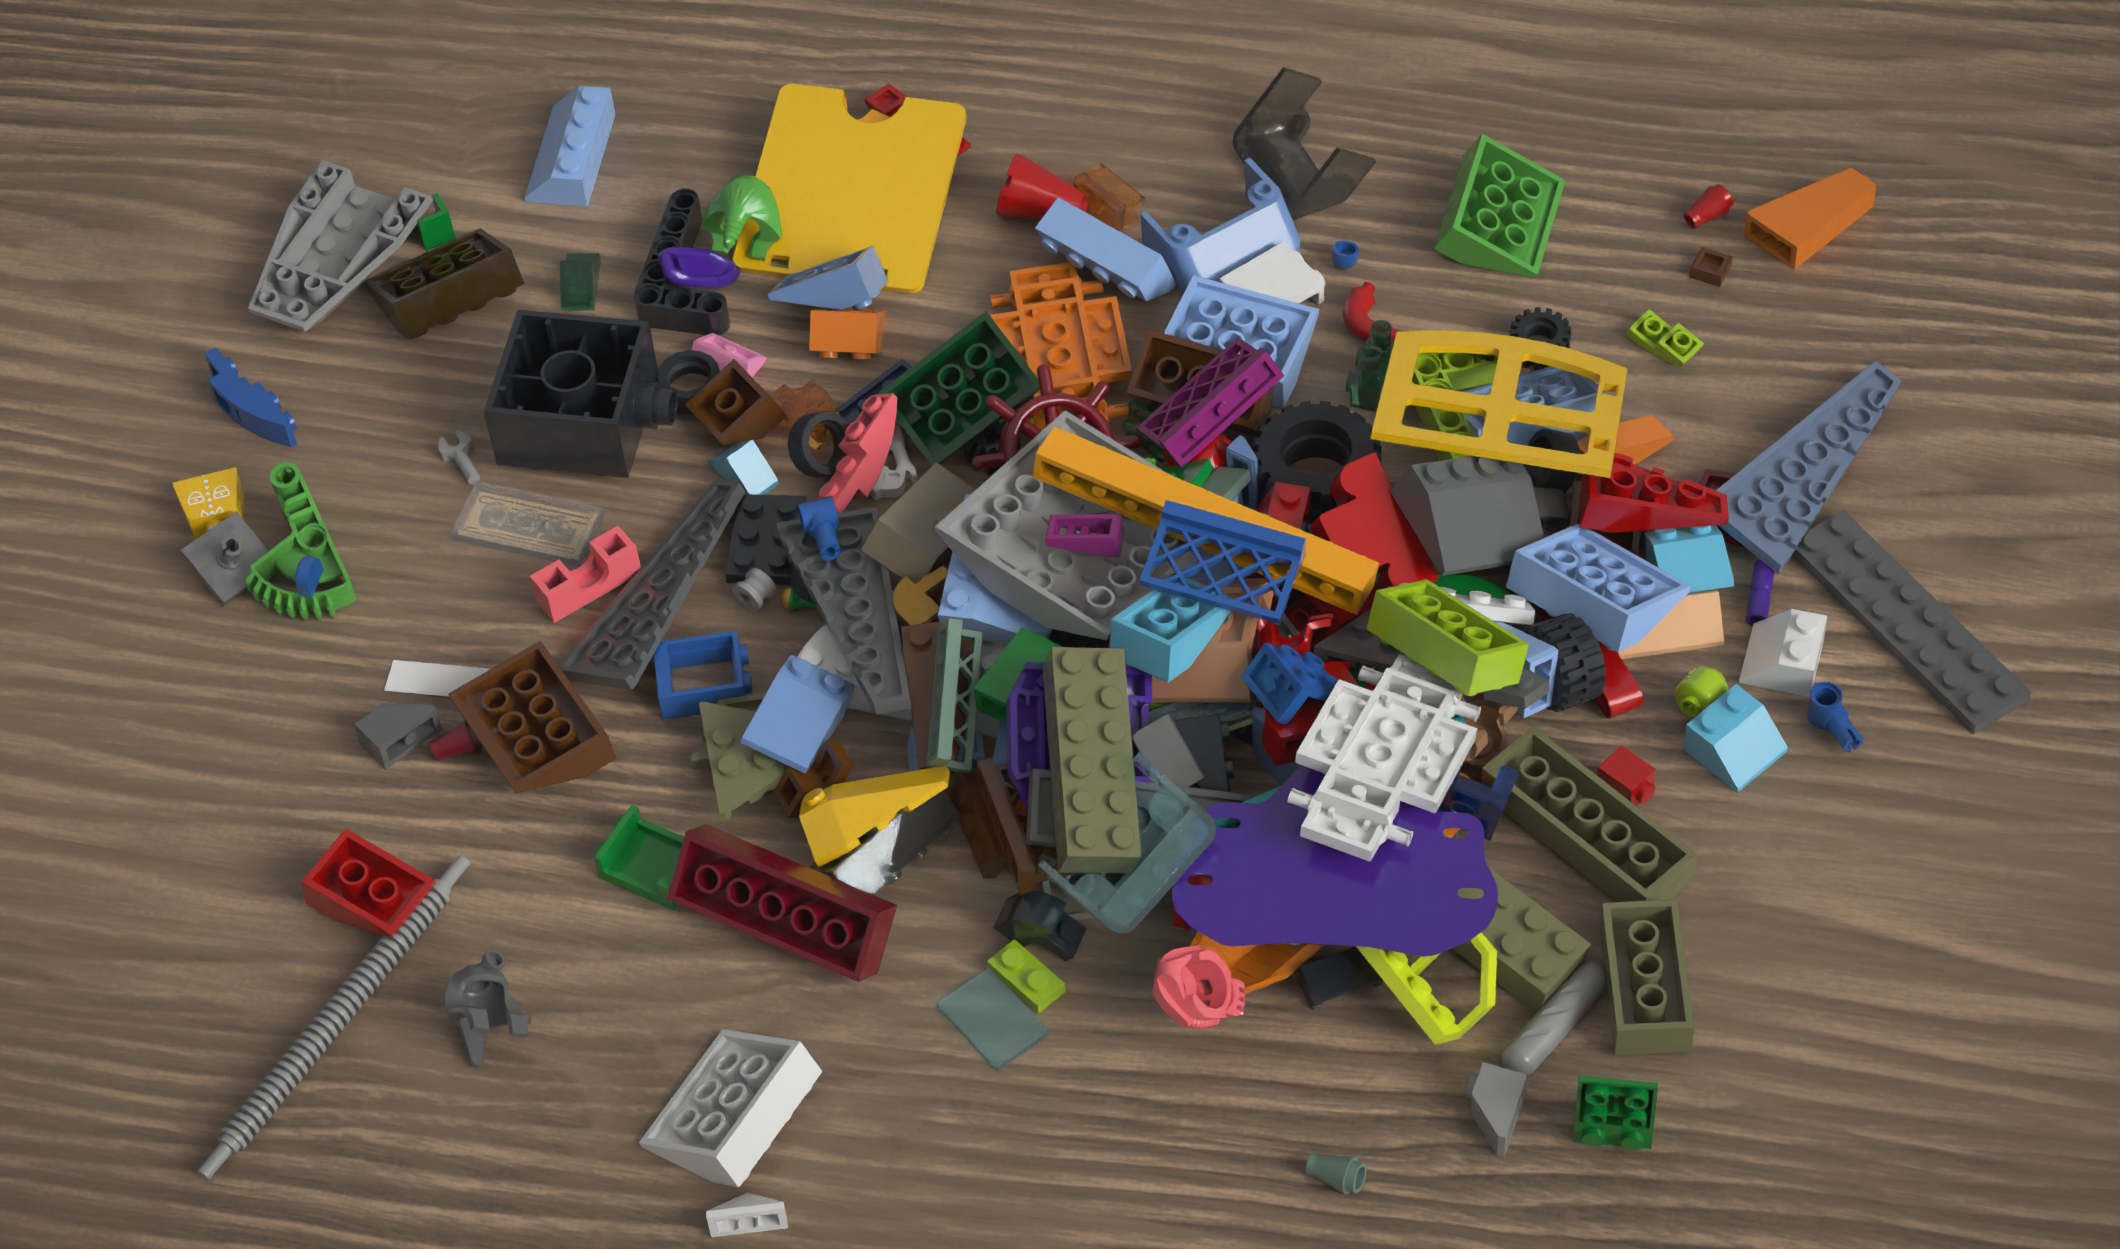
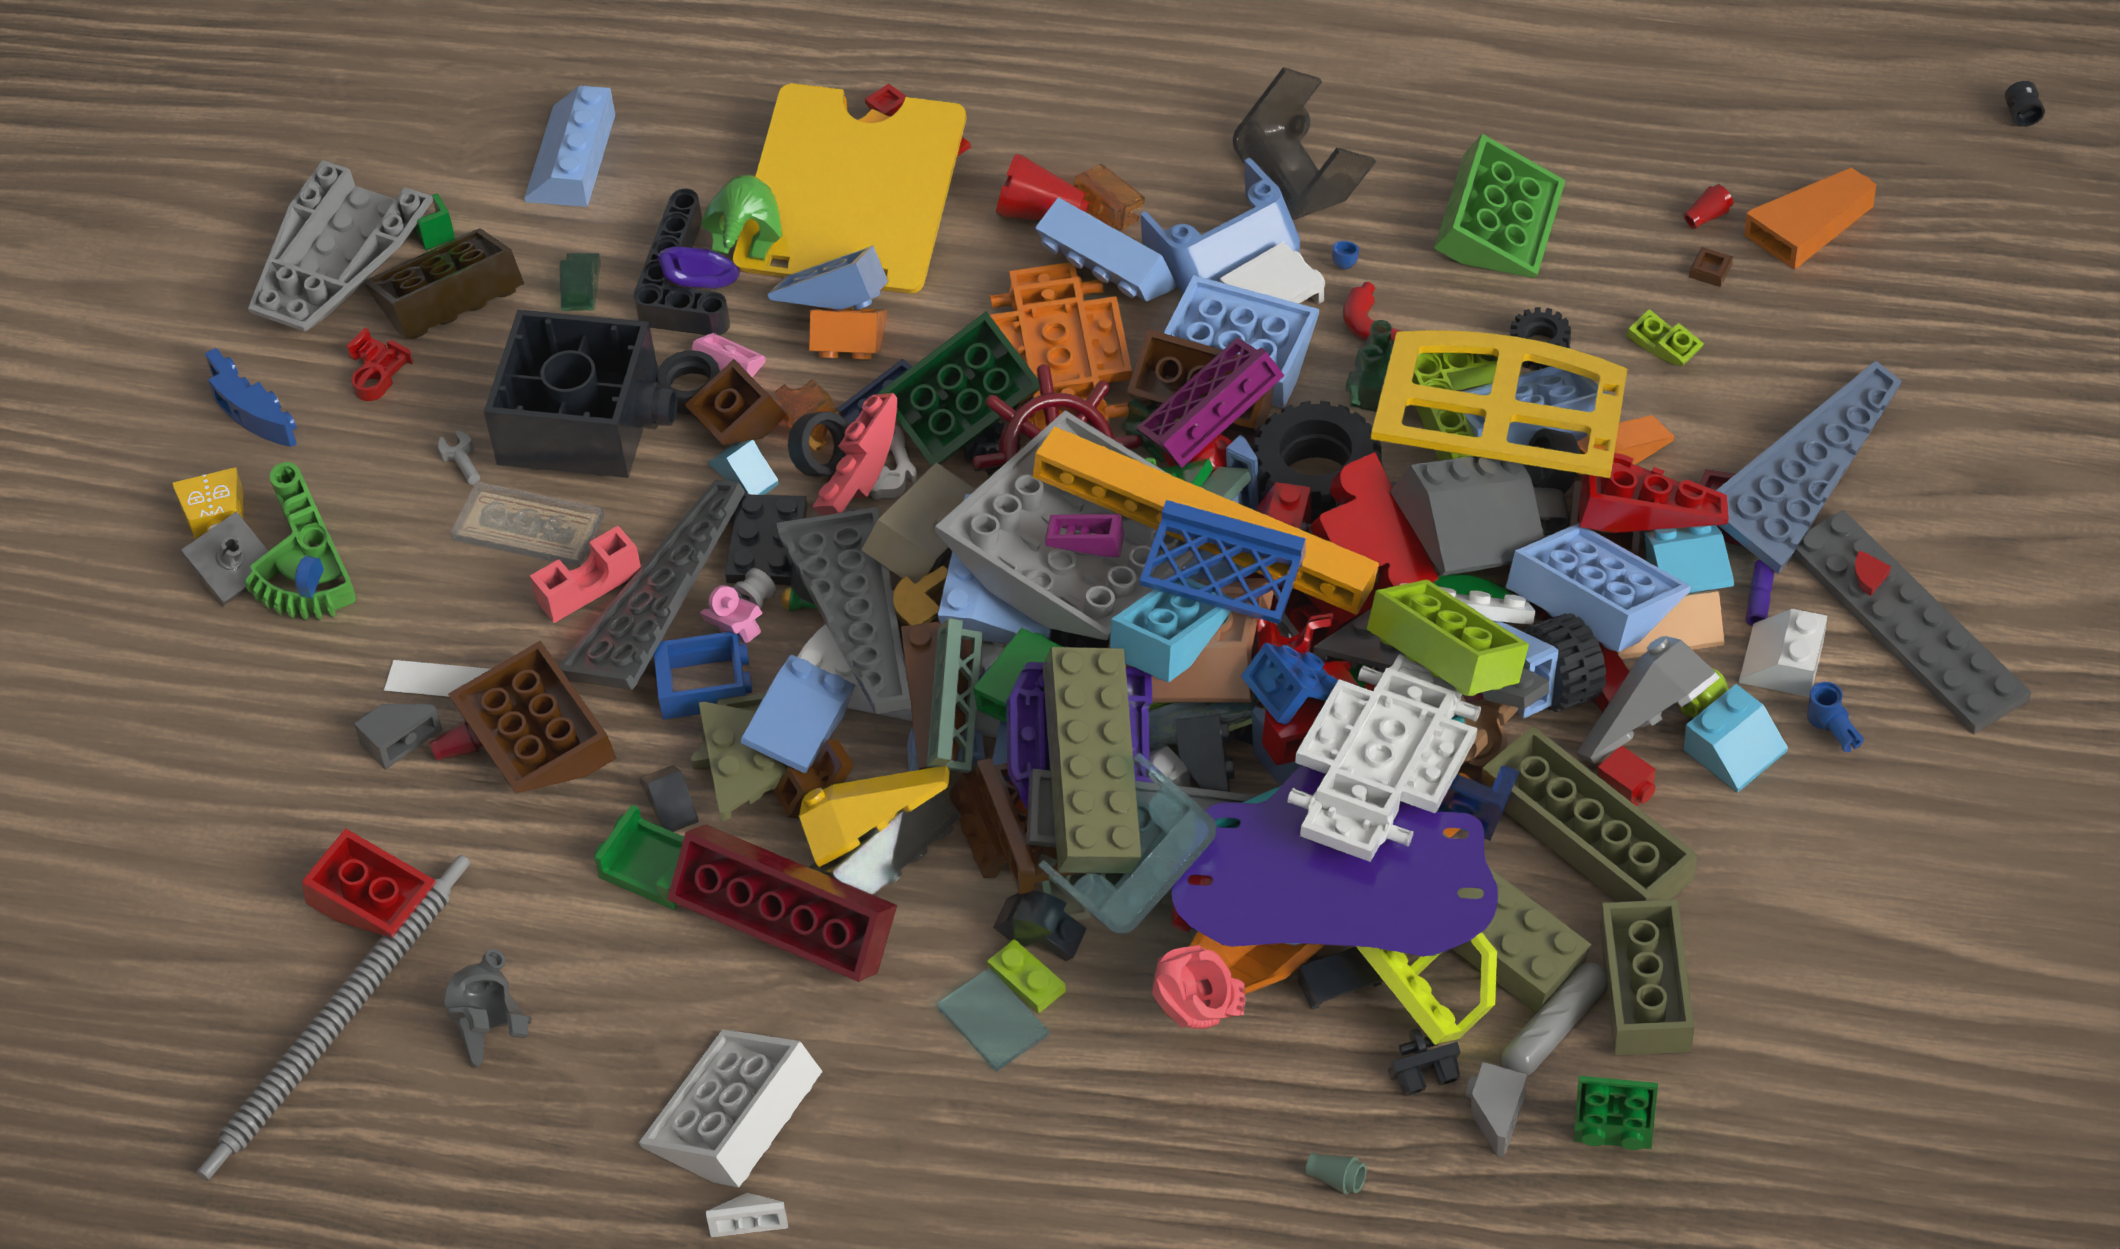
blue pin [797,496,841,560] -> none
dark grey slope [1131,713,1205,787] -> none
none -> red piece [346,328,413,401]
none -> black slope [639,765,699,832]
none -> bright pink hips [700,585,762,644]
none -> black hips [1388,1028,1461,1096]
none -> light grey wedge [1576,636,1719,763]
none -> red tile [1854,550,1891,596]
none -> black wheel [2005,81,2045,127]

